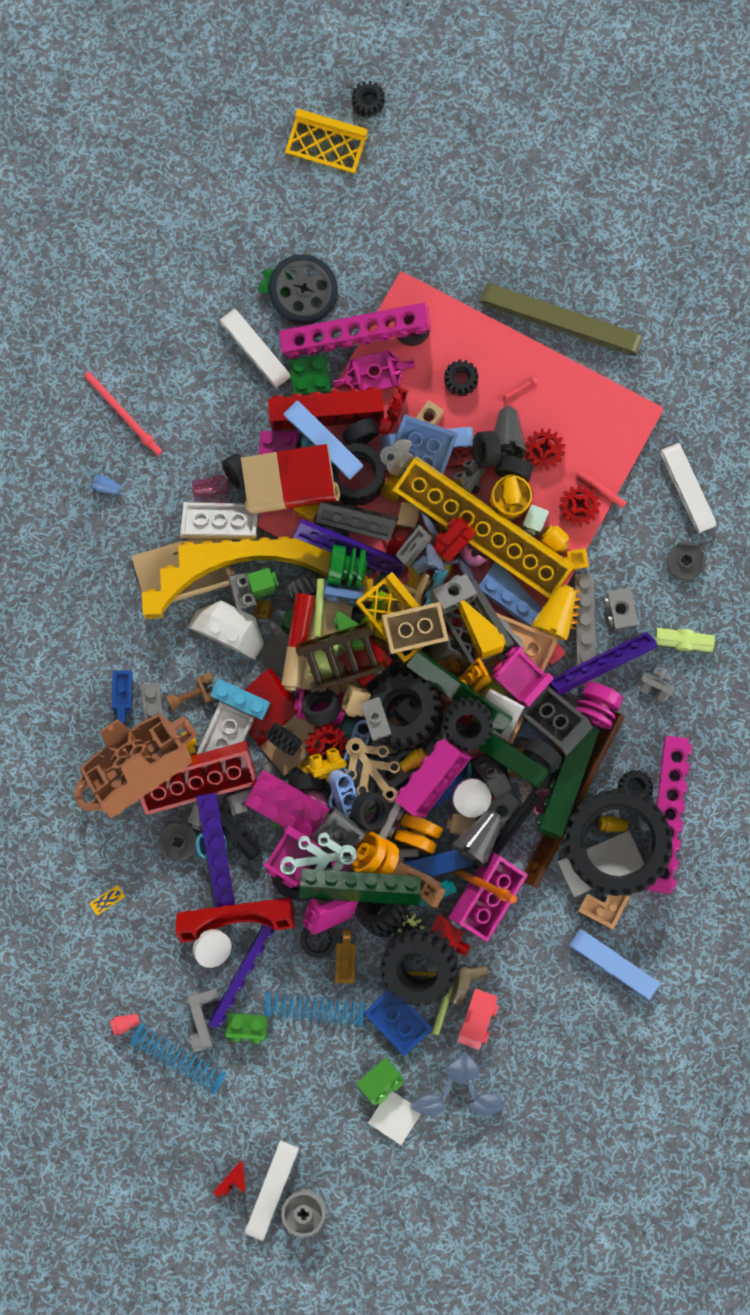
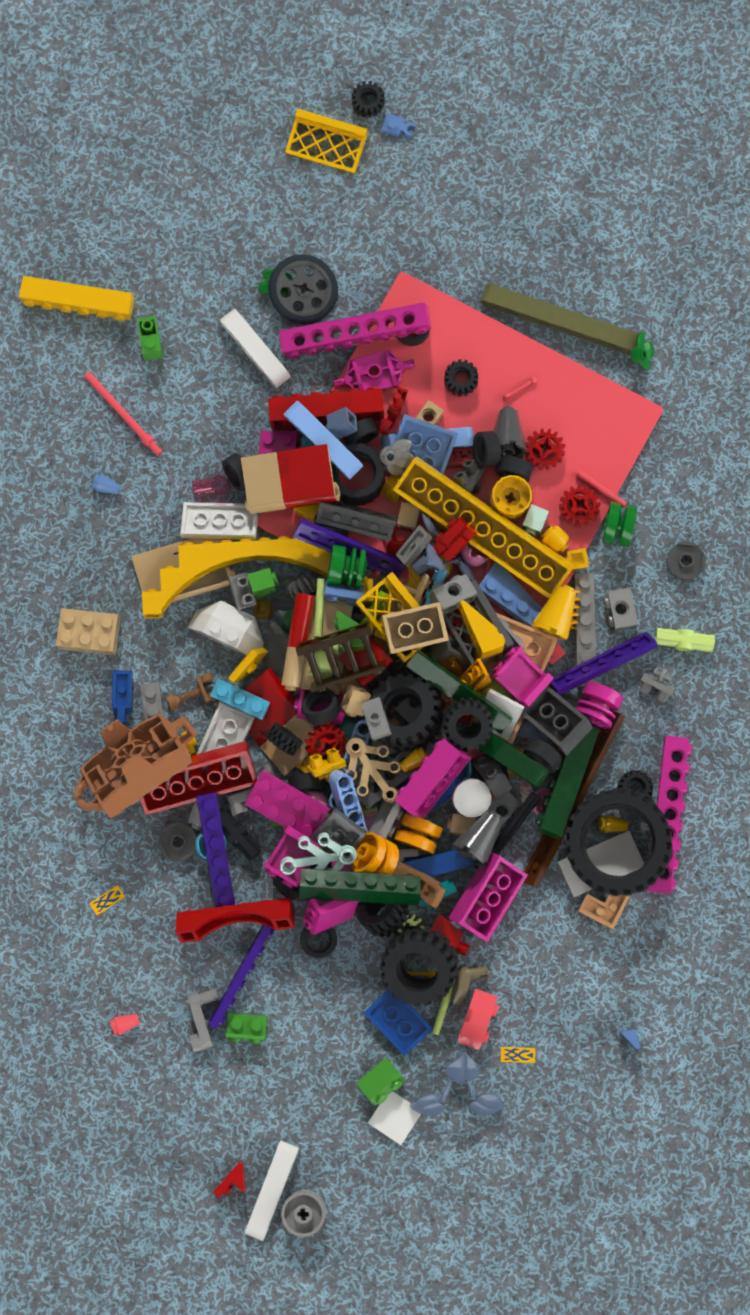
dark azure piece [130,1023,226,1095] -> none
white tile [192,929,232,968] -> none
dark azure piece [264,991,365,1027] -> none
green plate [289,355,331,396] -> none
pearl gold plate [335,930,356,984] -> none
black tyre [351,792,389,831] -> none
orange bar [453,869,517,903] -> none
yellow cone [503,475,522,504] -> none
light blue beam [569,929,660,1000] -> none
white beam [660,443,716,533] -> none
none -> yellow brick [19,276,135,321]
none -> tan brick [56,608,121,656]
none -> bright green slope [137,316,164,361]
none -> yellow plate [228,647,268,683]
none -> sand blue brick [326,407,357,440]
none -> medium blue plate [381,113,416,138]
none -> yellow sticker [501,1047,535,1063]
none -> green wheel [602,501,638,548]
none -> medium blue slope [620,1029,640,1049]
none -> green plate [631,332,654,370]

